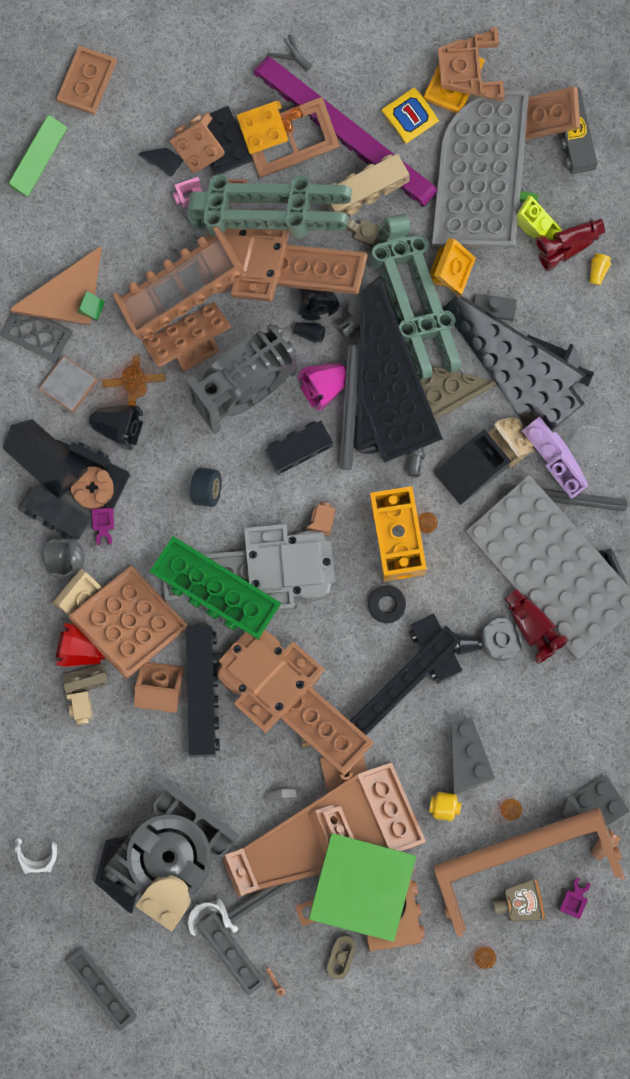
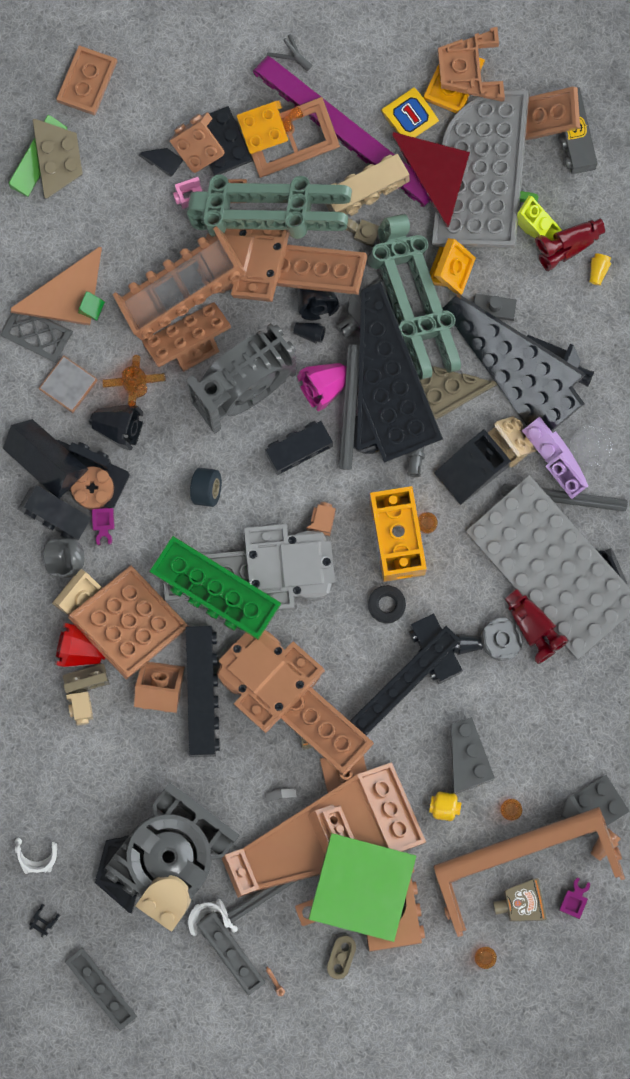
none -> black piece [29,904,60,938]
none -> dark tan wing [32,119,83,199]
none -> dark red tile [392,132,470,227]

